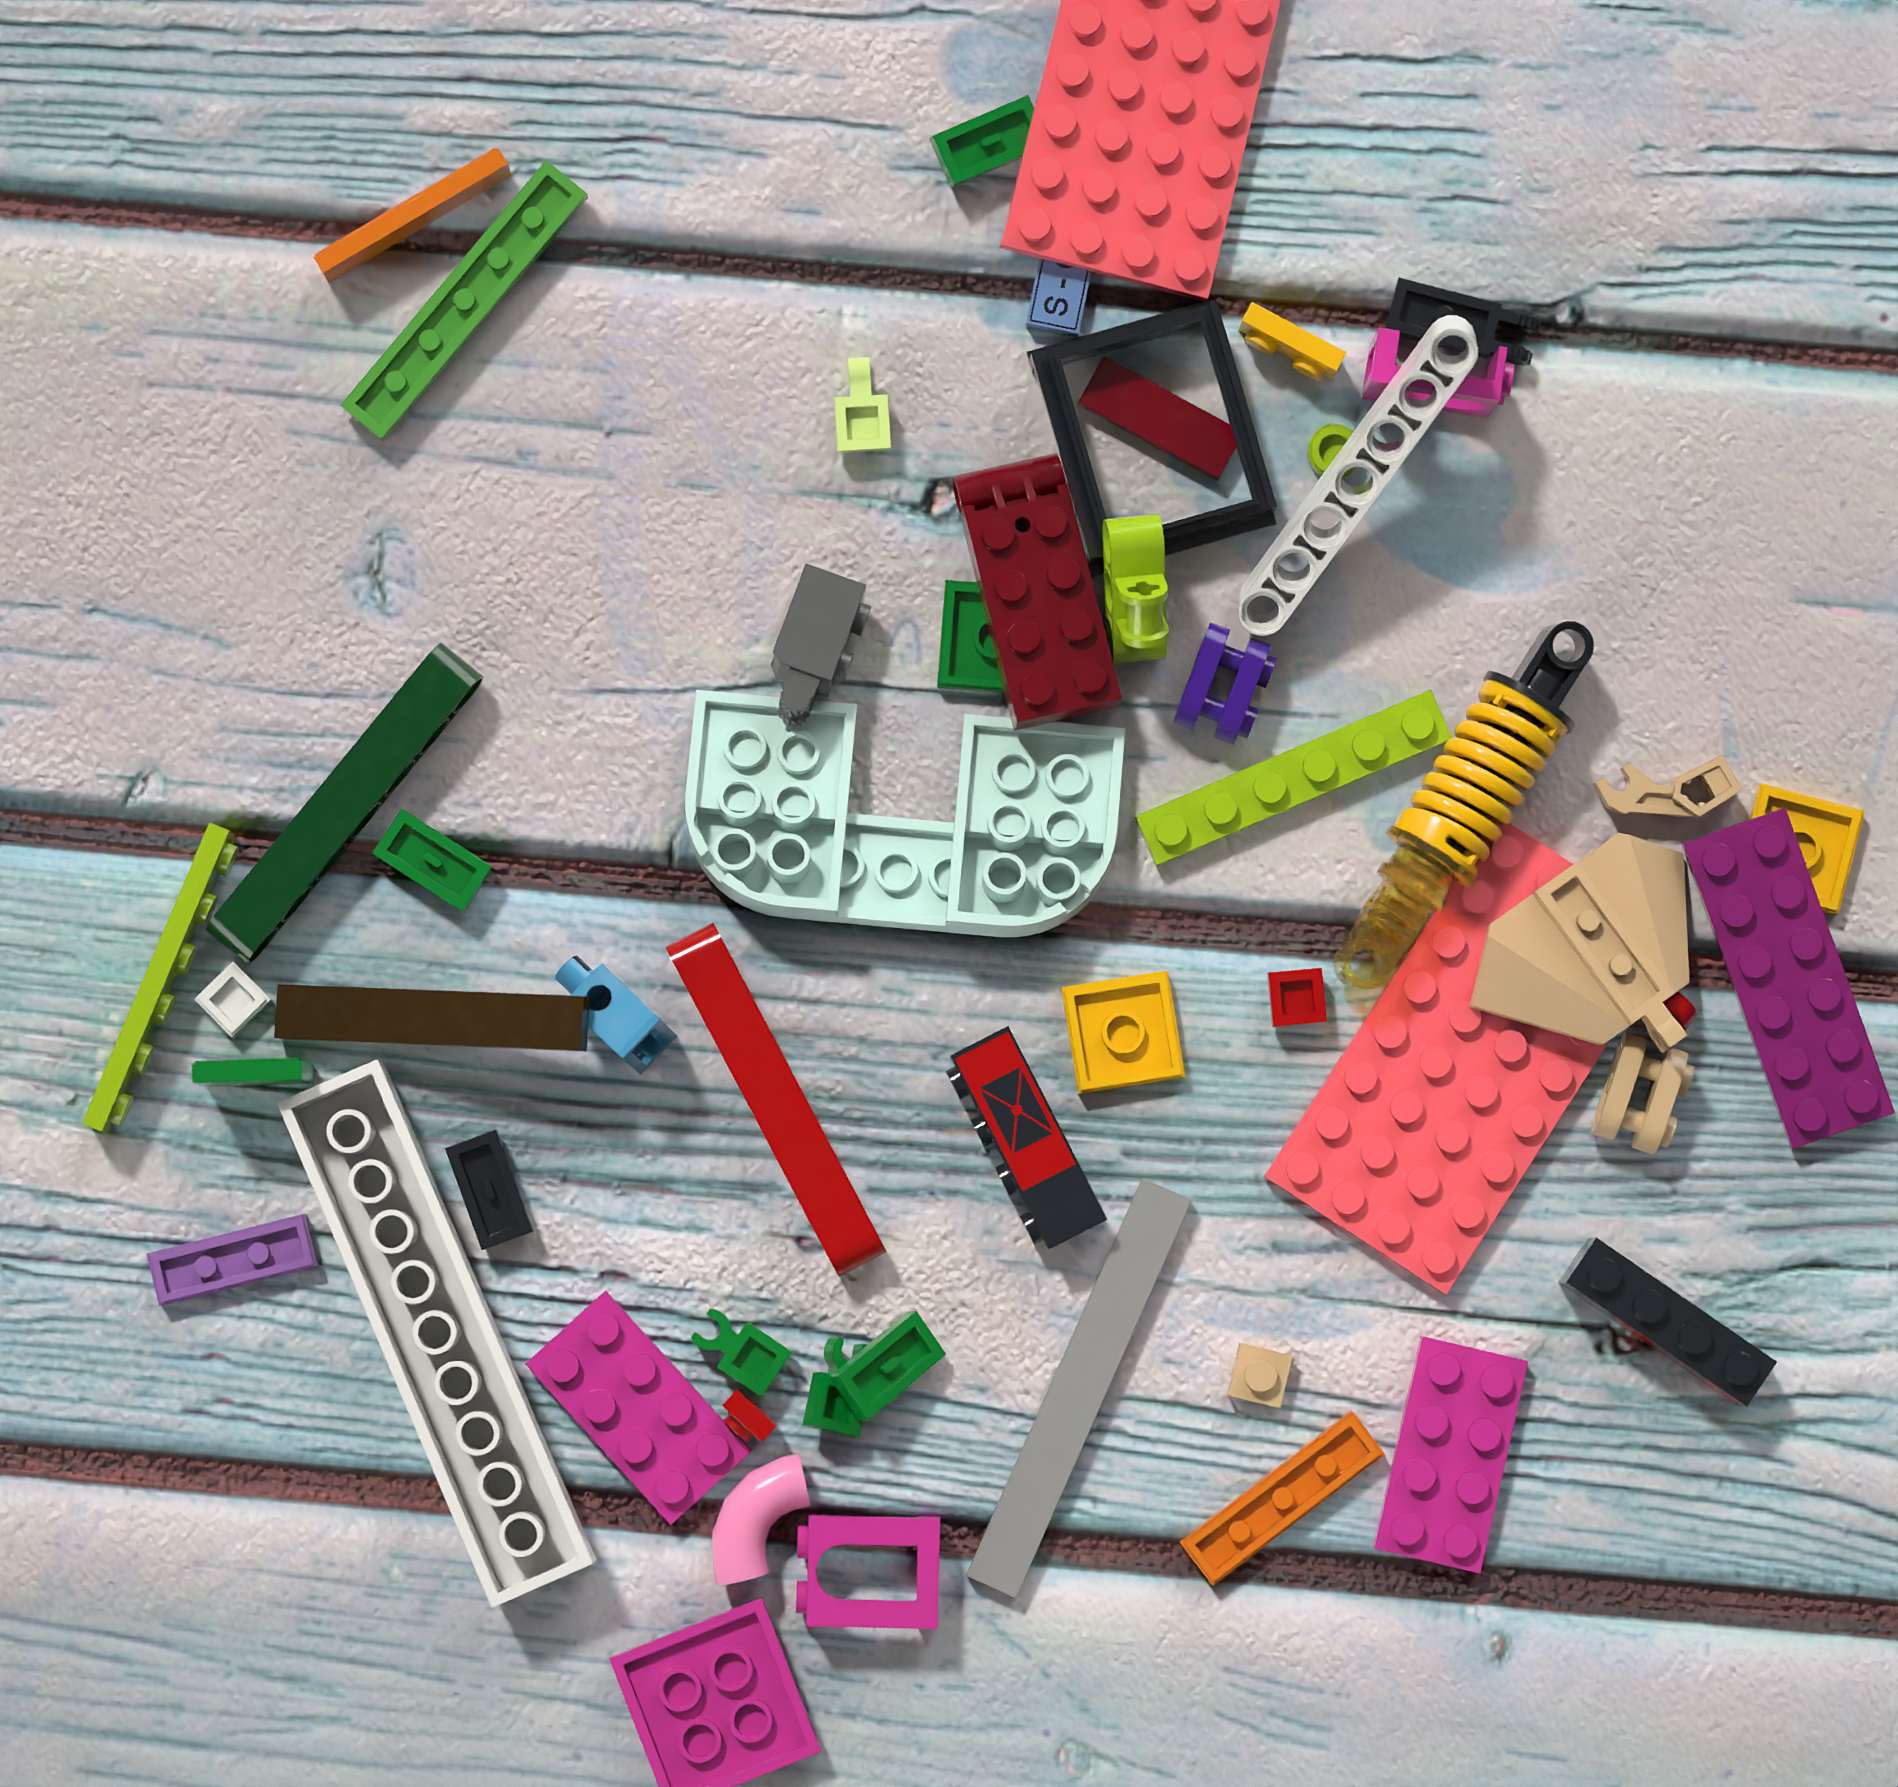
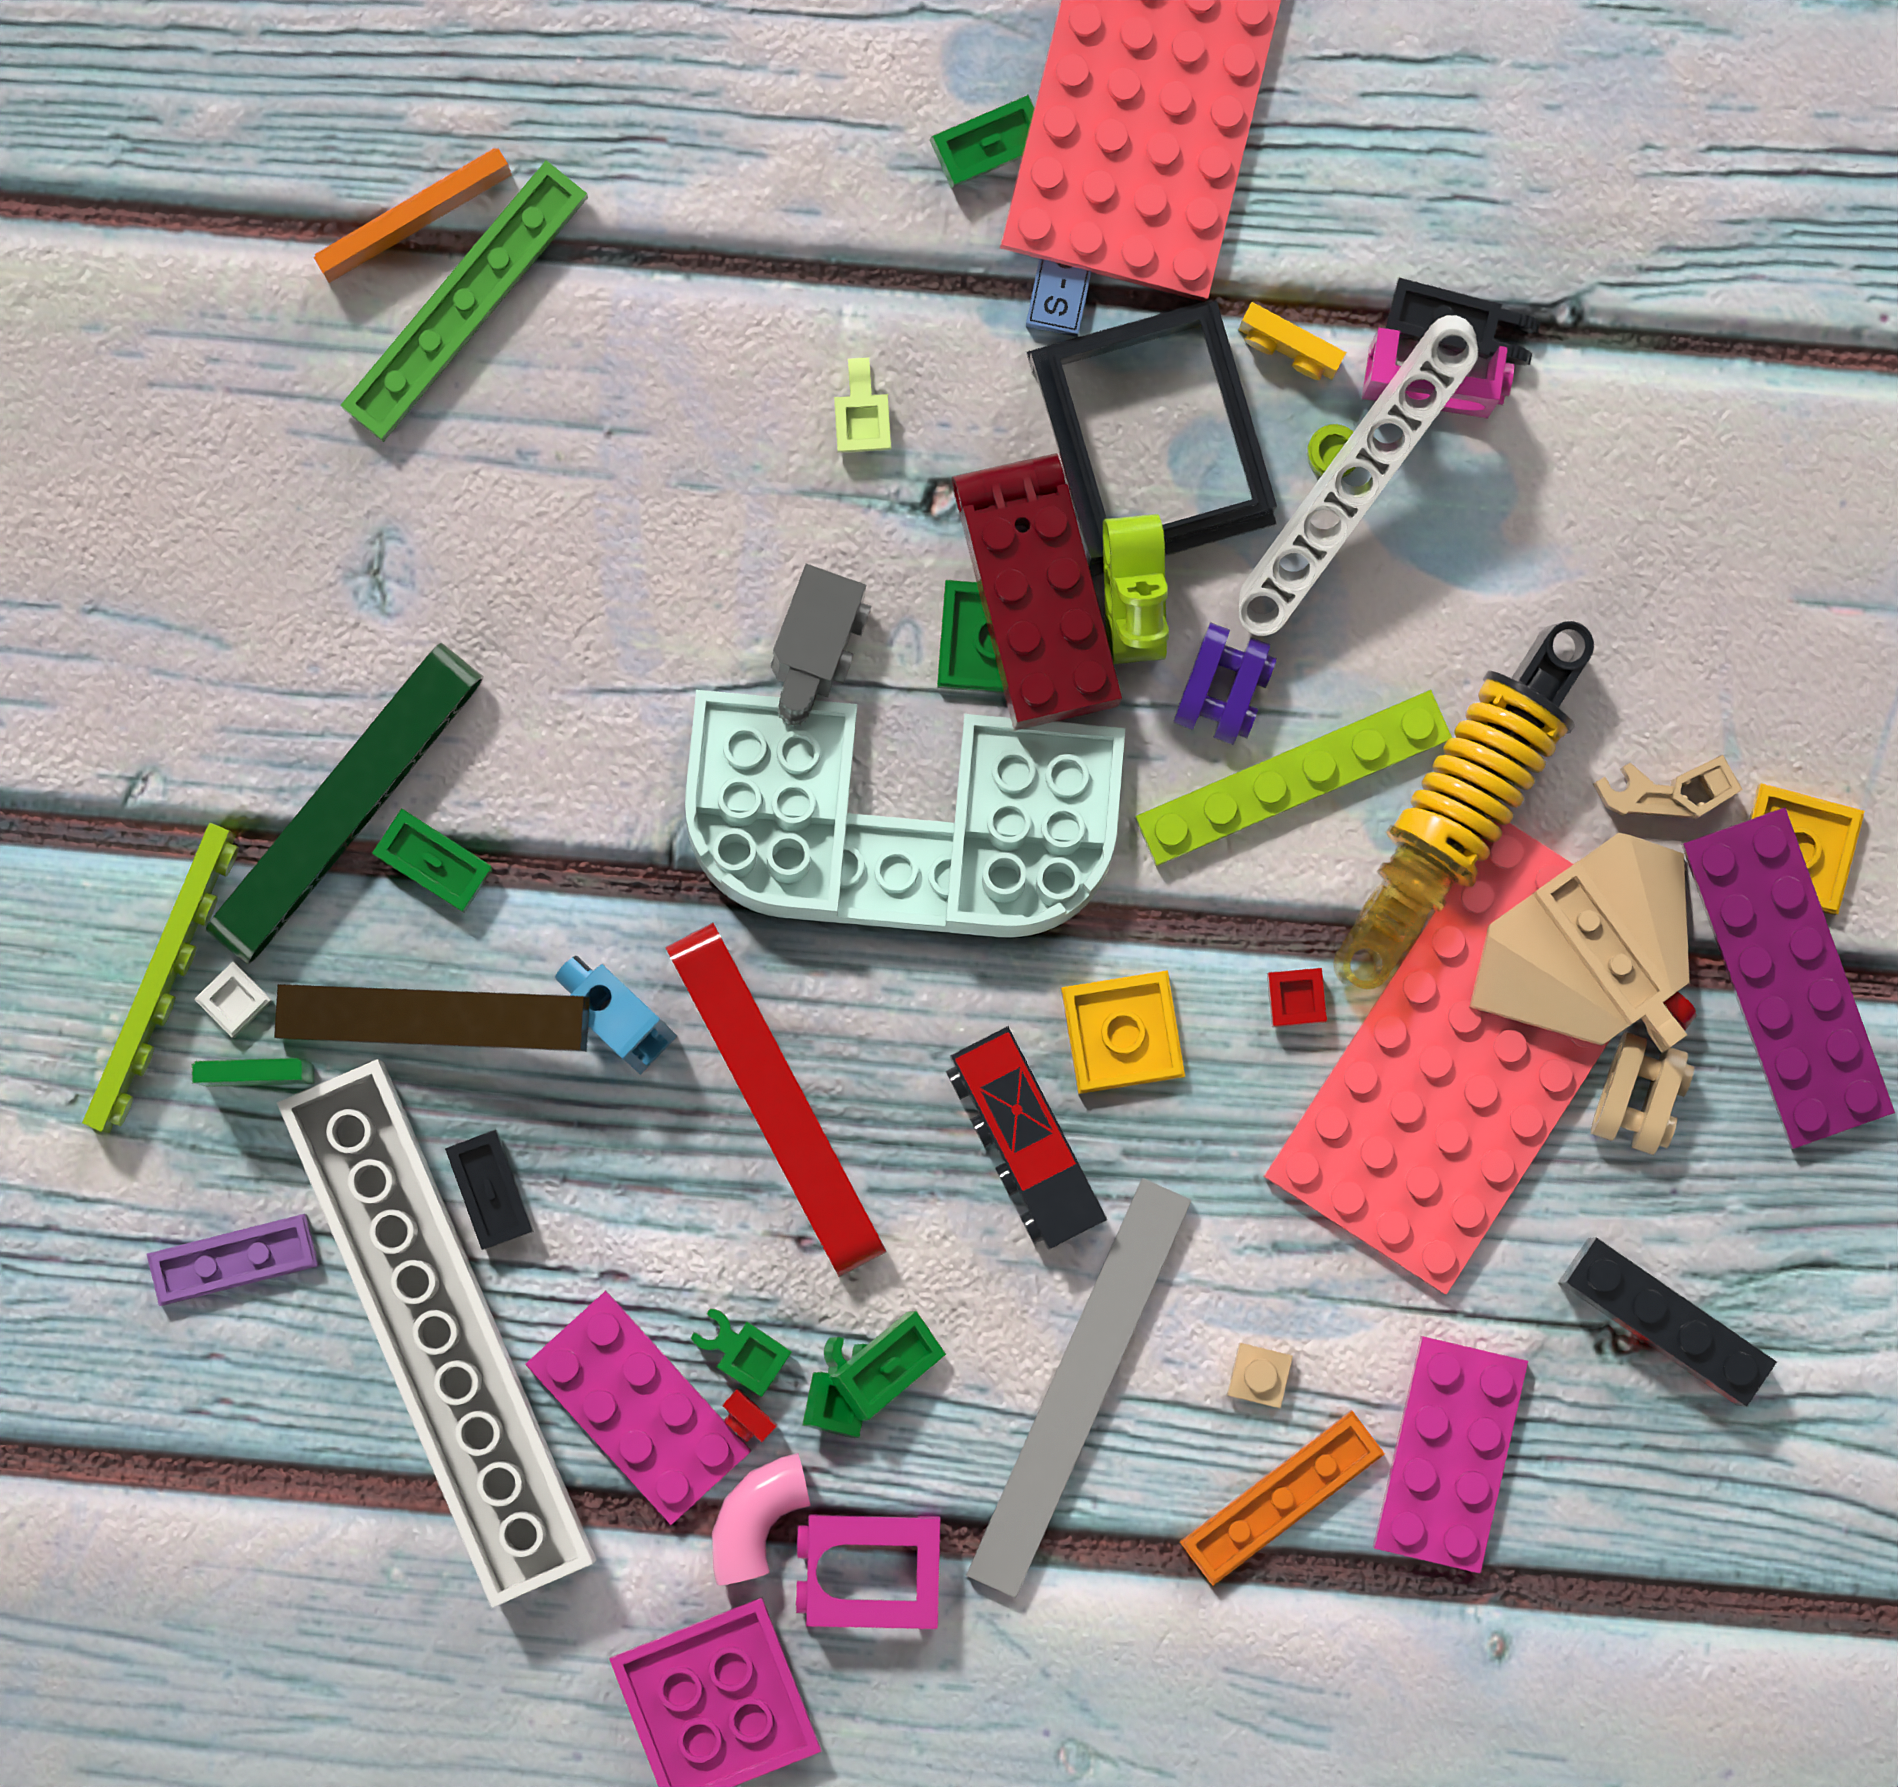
dark red tile [1077,356,1236,481] -> none

